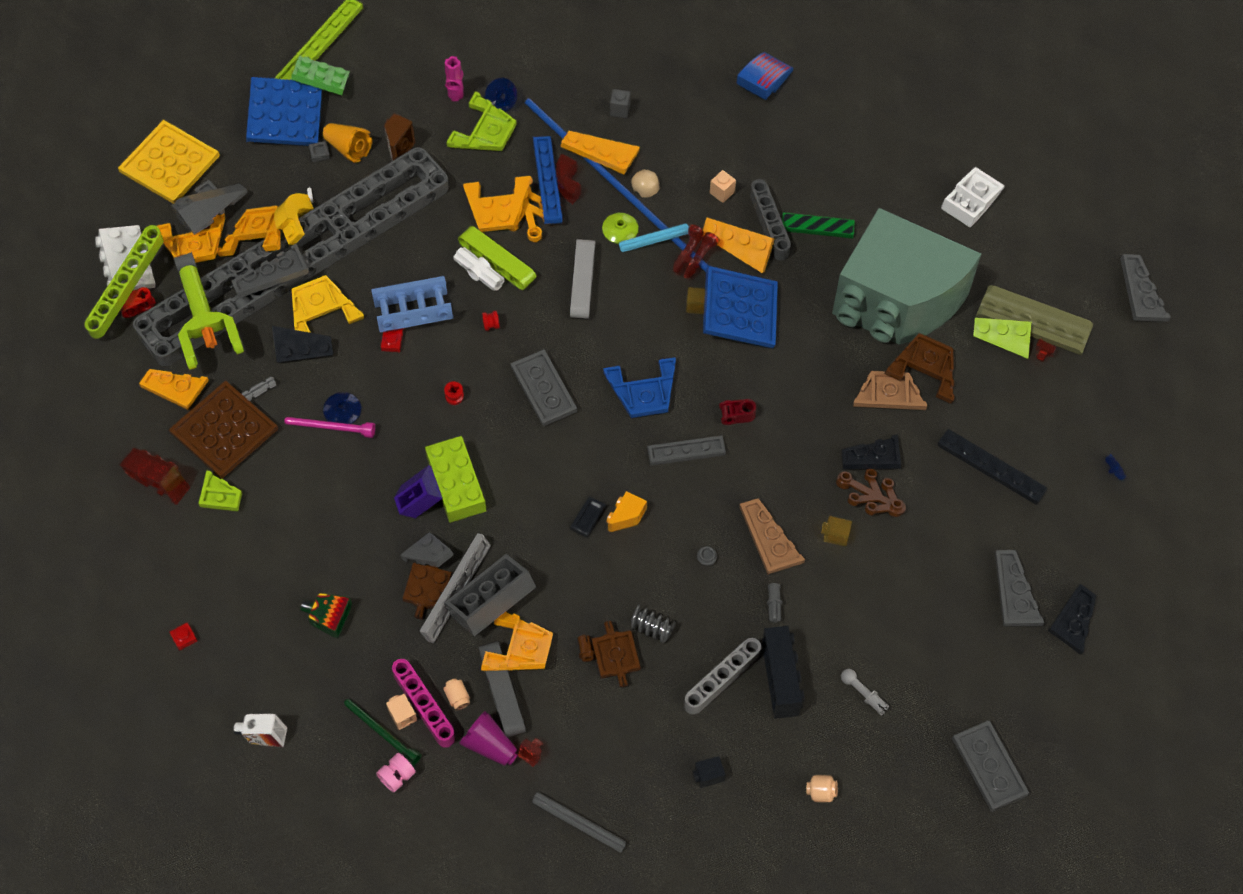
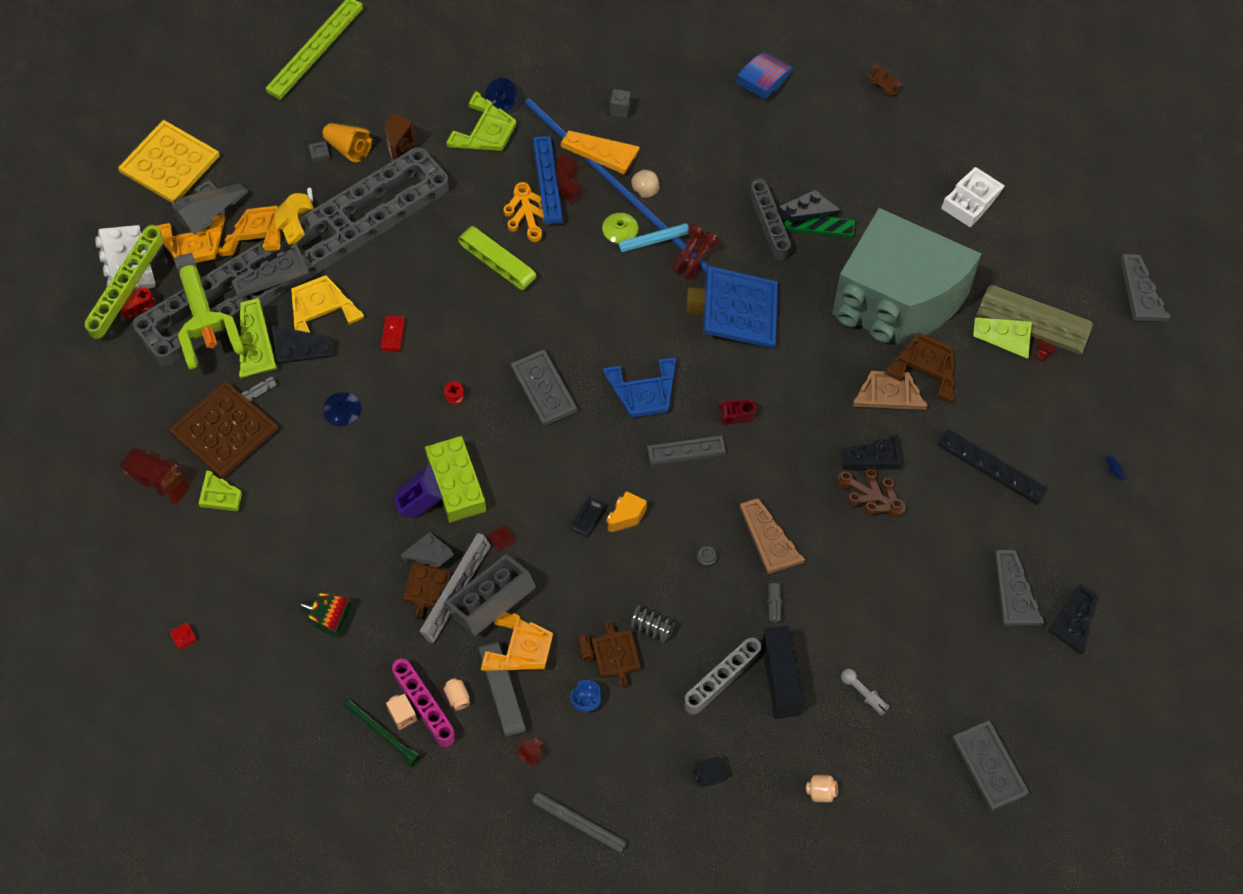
light orange wing [139,369,209,410] -> none
white torso [234,714,287,747] -> none
blue plate [246,77,322,146] -> none
dark pink piece [284,417,375,438] -> none
bright green plate [291,56,349,95] -> none
medium blue fence [371,276,453,332] -> none
bright pink wheel [376,753,416,793] -> none
dark pink piece [445,56,464,102] -> none
white piece [454,247,504,291] -> none
magenta cone [459,711,518,766] -> none
light orange wing [463,176,533,232] -> none
red wheel [482,310,500,331] -> none
light grey beam [570,239,595,319] -> none
light orange wing [701,218,775,273] -> none
light nougat brick [710,170,736,203] -> none
clear yellow brick [821,516,852,546] -> none
none -> lime wing [239,298,277,379]
none -> clear red tile [488,525,515,552]
none -> blue hair [570,680,601,713]
none -> black wing [778,190,840,222]
none -> reddish brown hinge [866,65,902,96]

